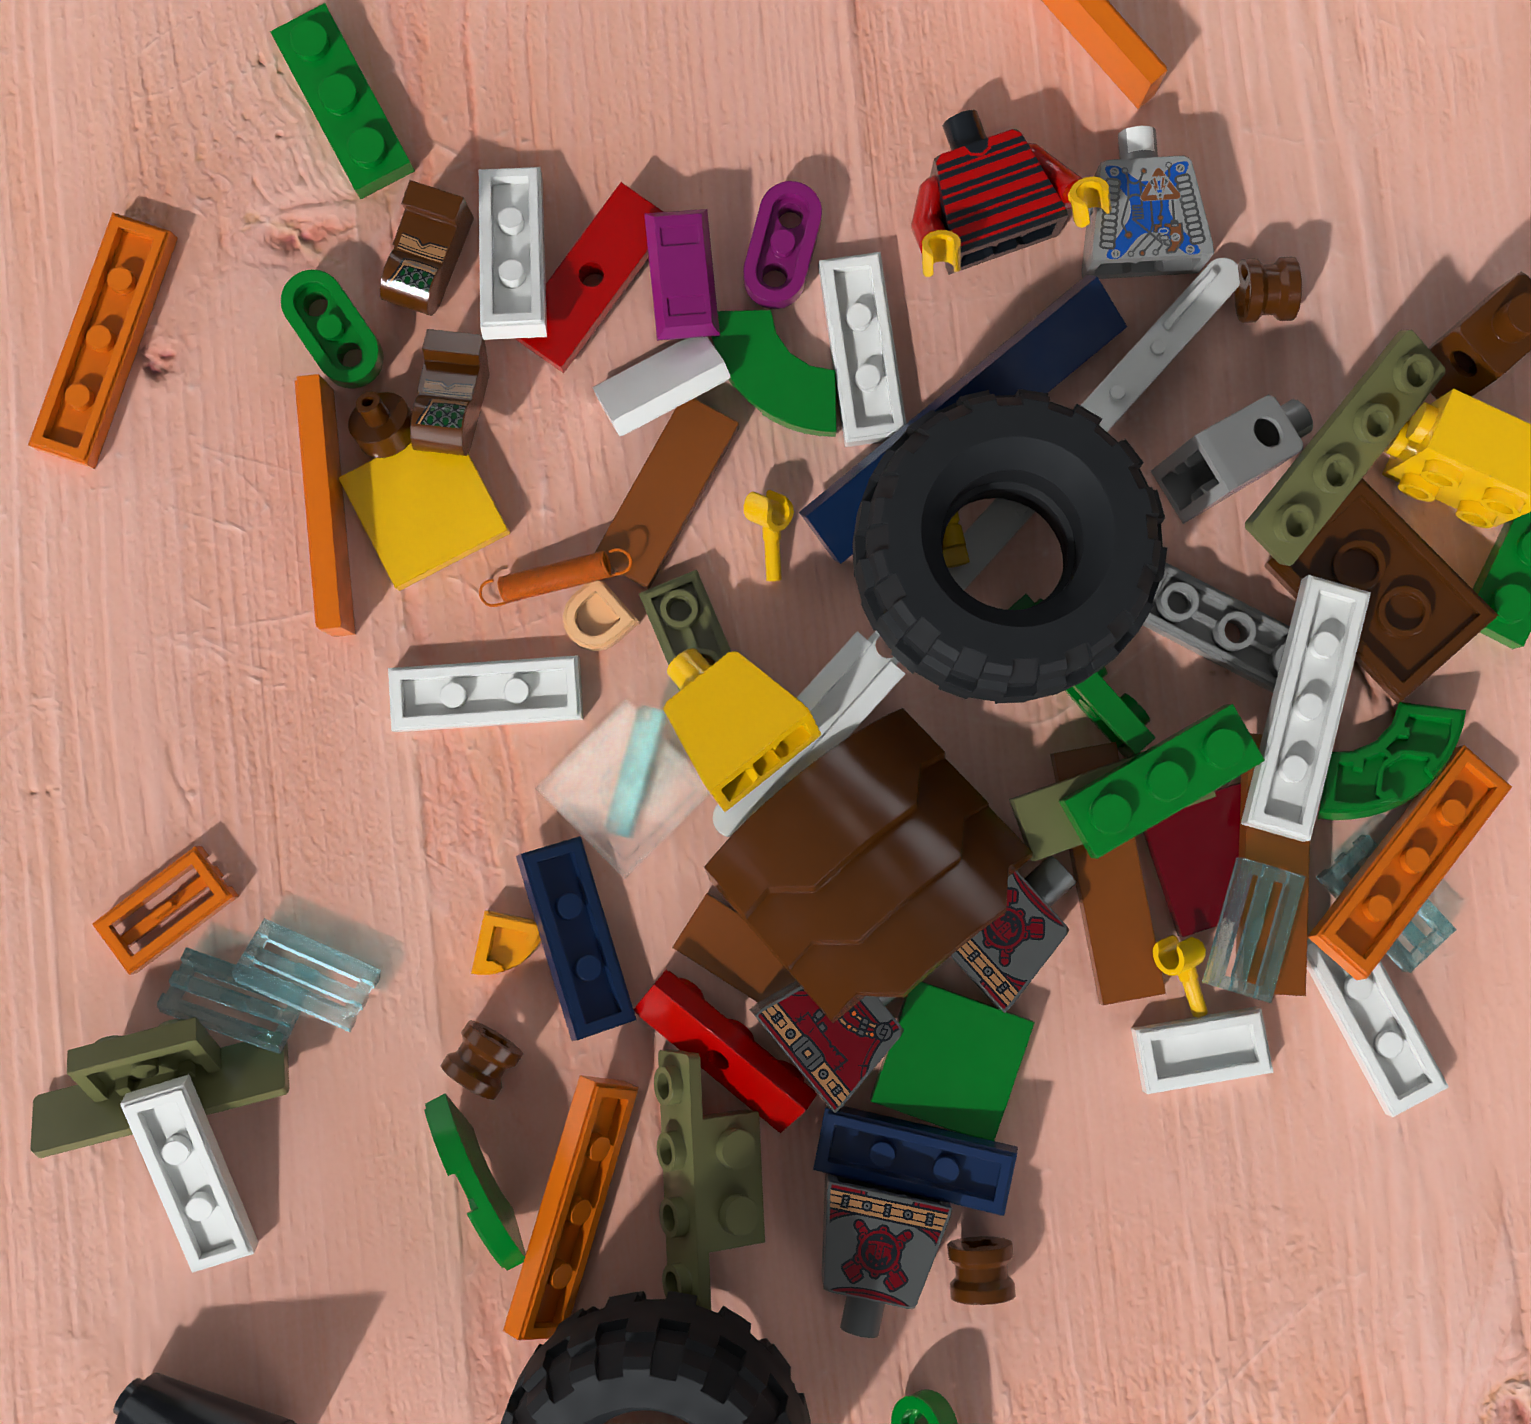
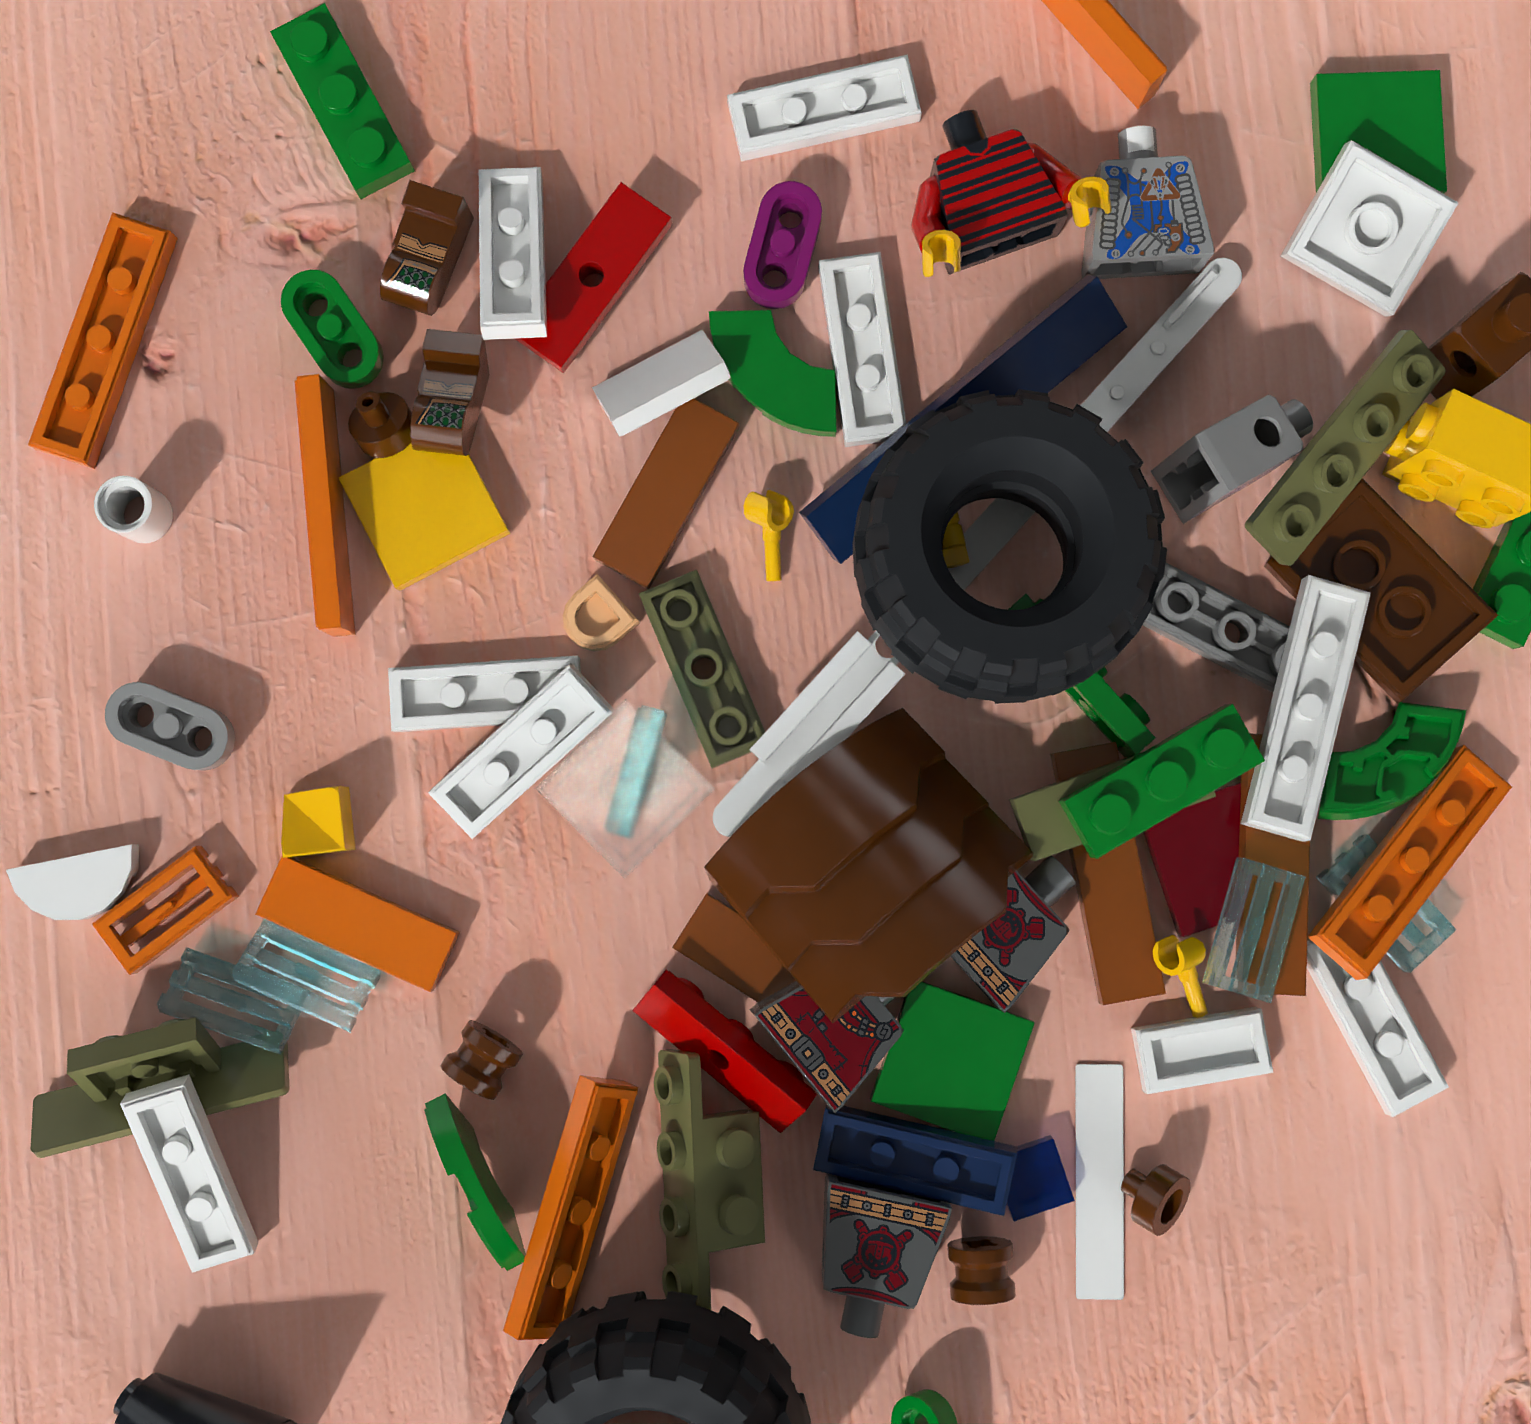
light orange tile [471,910,542,975] -> none
orange piece [479,548,632,607] -> none
dark blue tile [516,836,637,1041] -> none
magenta tile [644,209,720,341] -> none
yellow torso [663,648,822,812] -> none
reddish brown wheel [1234,257,1302,323] -> none
none -> white tile [6,844,139,920]
none -> white beam [94,476,173,543]
none -> light grey plate [105,682,235,771]
none -> orange tile [255,856,460,992]
none -> yellow slope [281,786,356,858]
none -> white tile [428,663,614,839]
none -> white tile [727,54,922,162]
none -> clear blue tile [1007,1135,1075,1221]
none -> white sticker [1075,1064,1124,1300]
none -> reddish brown tile [1121,1164,1190,1236]
none -> white tile [1281,140,1458,317]
none -> green tile [1310,70,1447,194]

